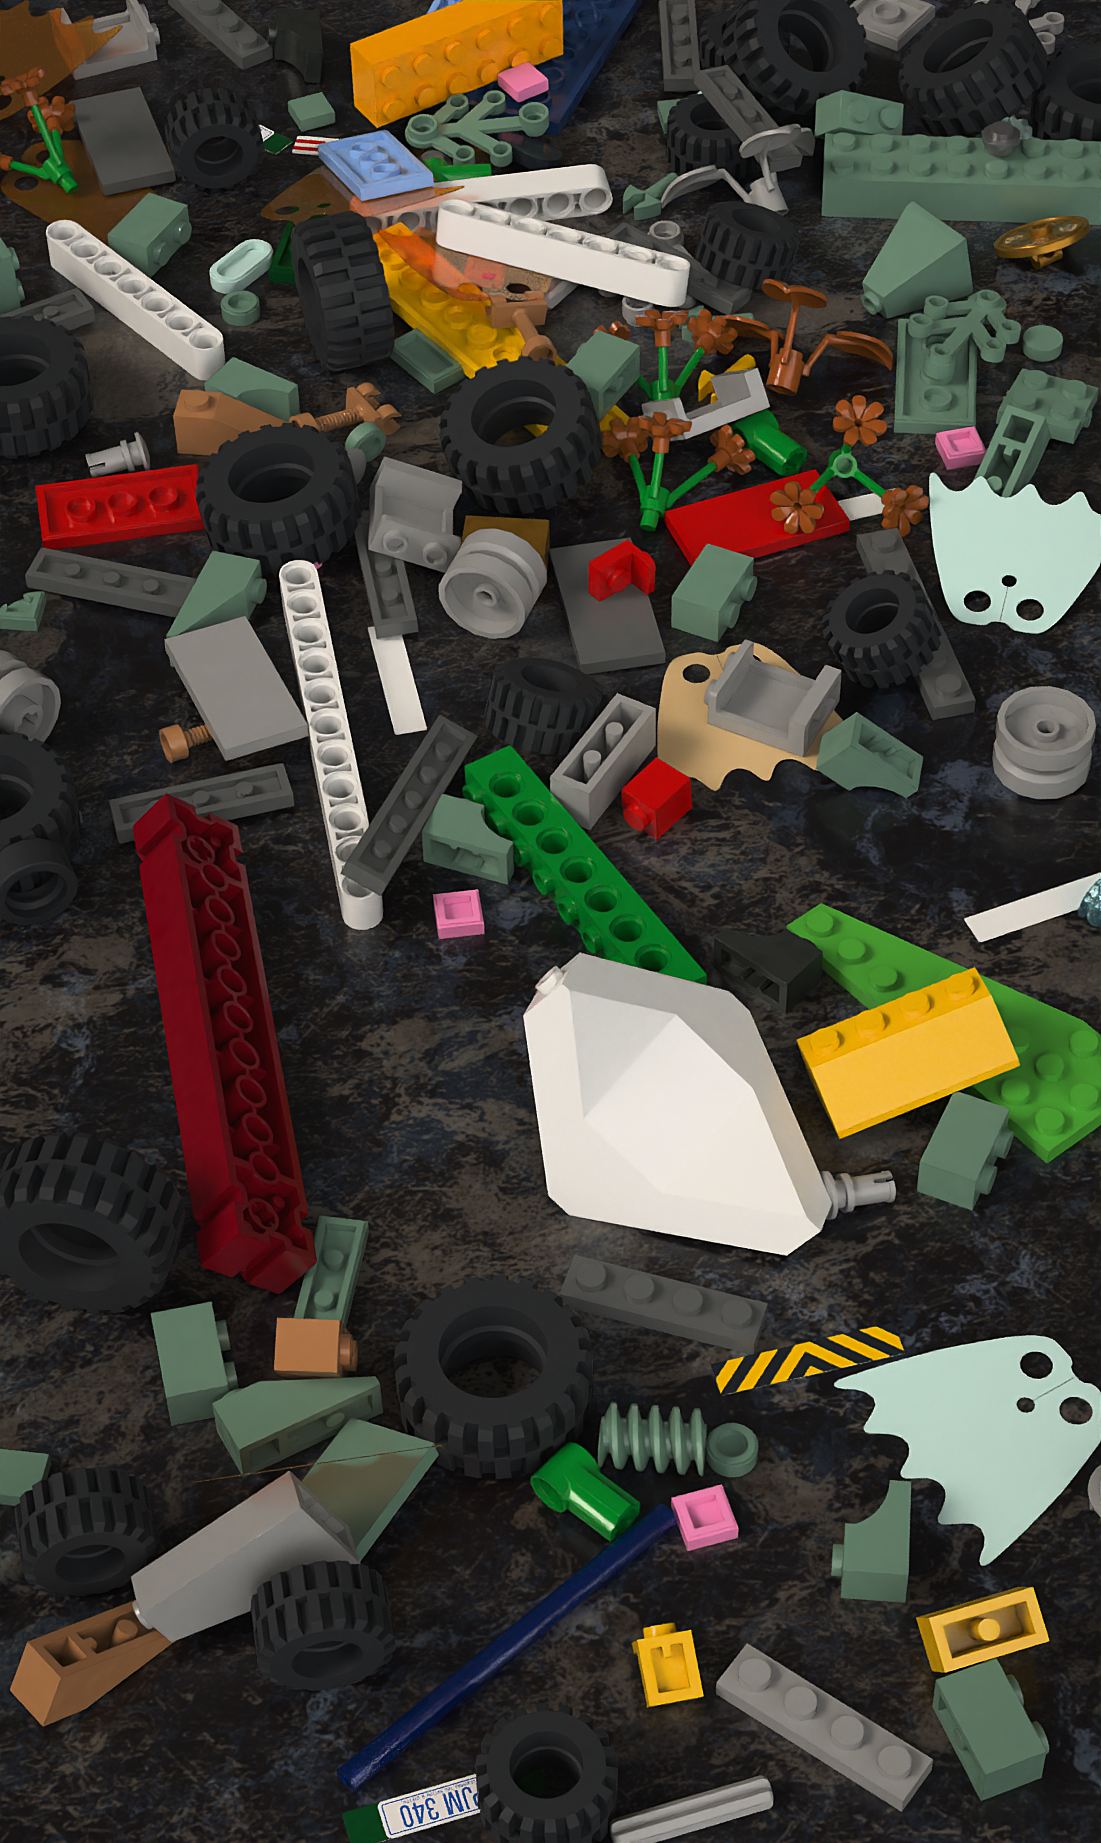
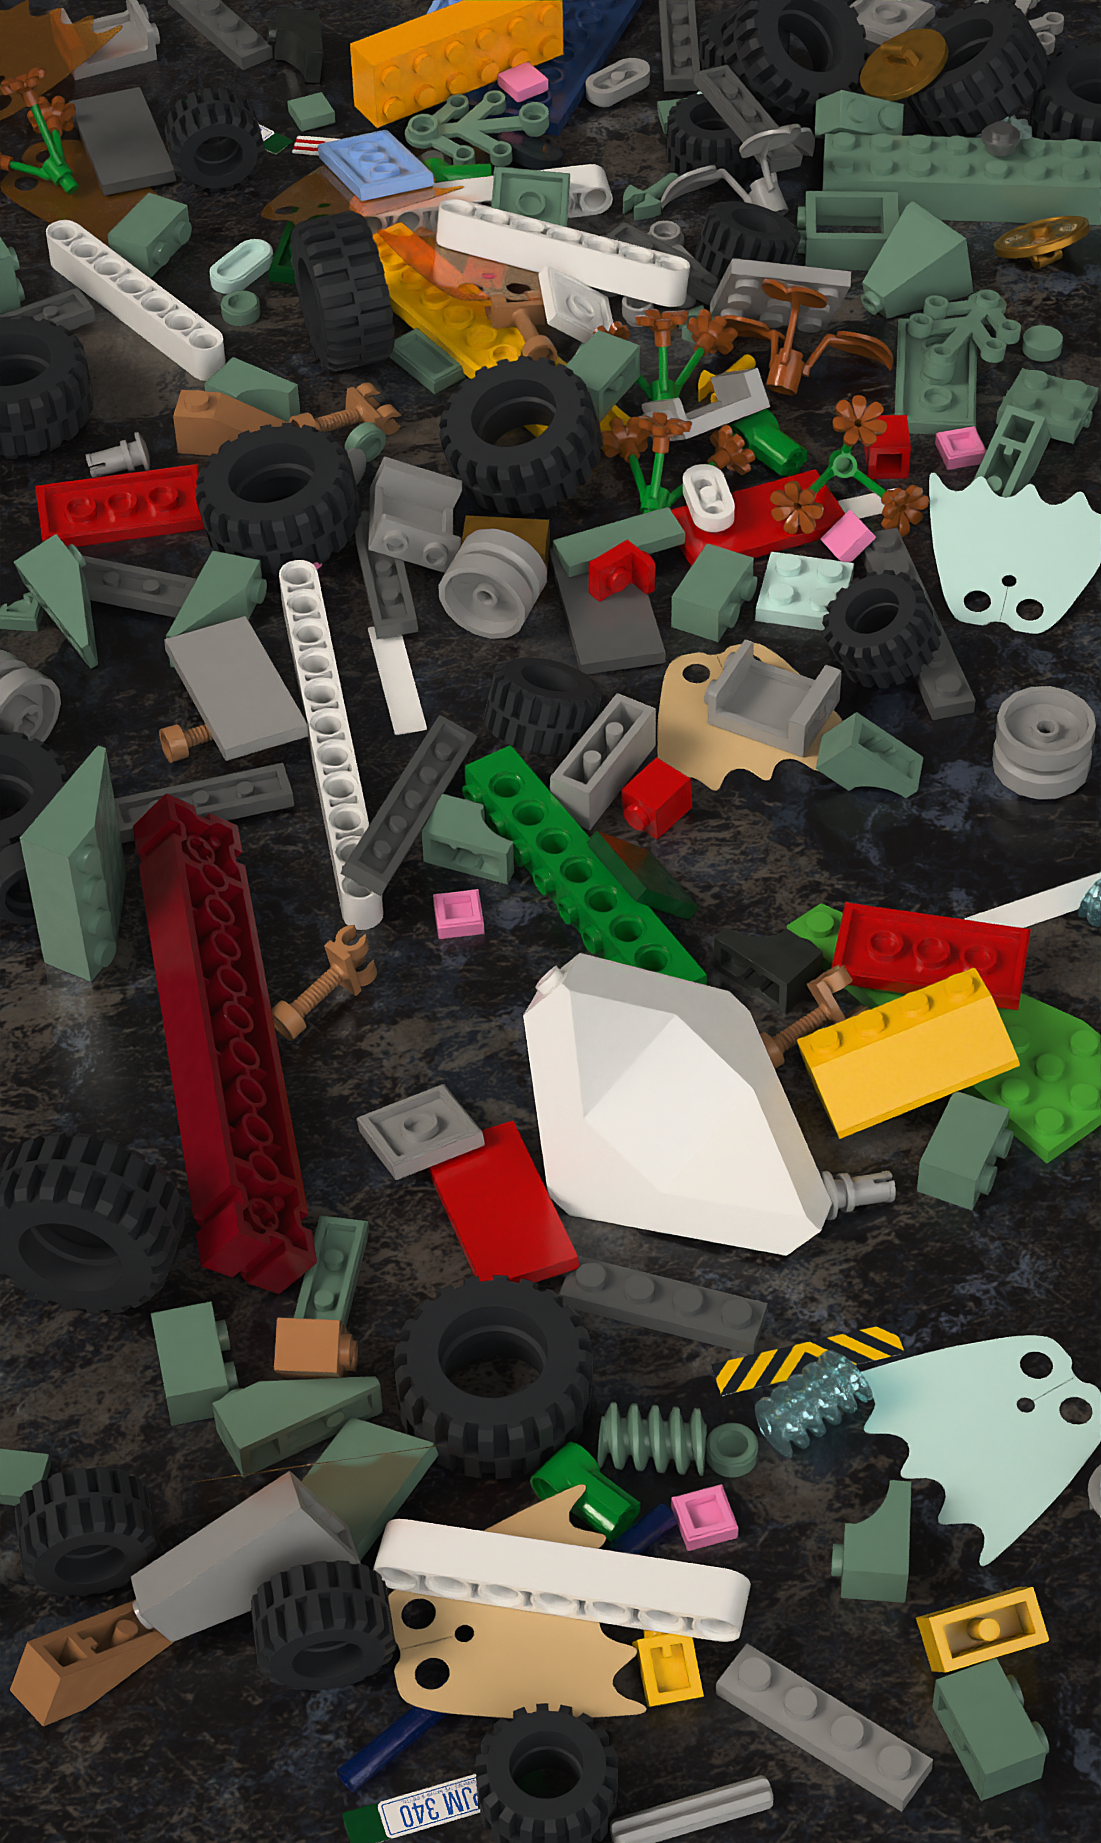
none -> sand green slope [14,534,98,669]
none -> sand green slope [20,745,127,982]
none -> medium nougat bar [271,925,377,1041]
none -> light grey tile [357,1084,485,1180]
none -> white beam [373,1519,751,1642]
none -> tan piece [388,1485,647,1718]
none -> red tile [427,1121,579,1283]
none -> sand green plate [491,166,571,227]
none -> white plate [538,265,613,343]
none -> sand green tile [553,507,685,577]
none -> light grey plate [586,58,650,107]
none -> dark green tile [587,830,699,919]
none -> white plate [683,464,735,532]
none -> light grey plate [710,258,851,333]
none -> light aqua plate [755,552,854,630]
none -> clear light blue piece [755,1351,873,1458]
none -> medium nougat bar [760,965,870,1069]
none -> sand green window [797,191,899,270]
none -> bright pink tile [820,510,876,563]
none -> red tile [832,902,1031,1010]
none -> pearl gold shield [860,29,949,101]
none -> red brick [864,415,911,479]

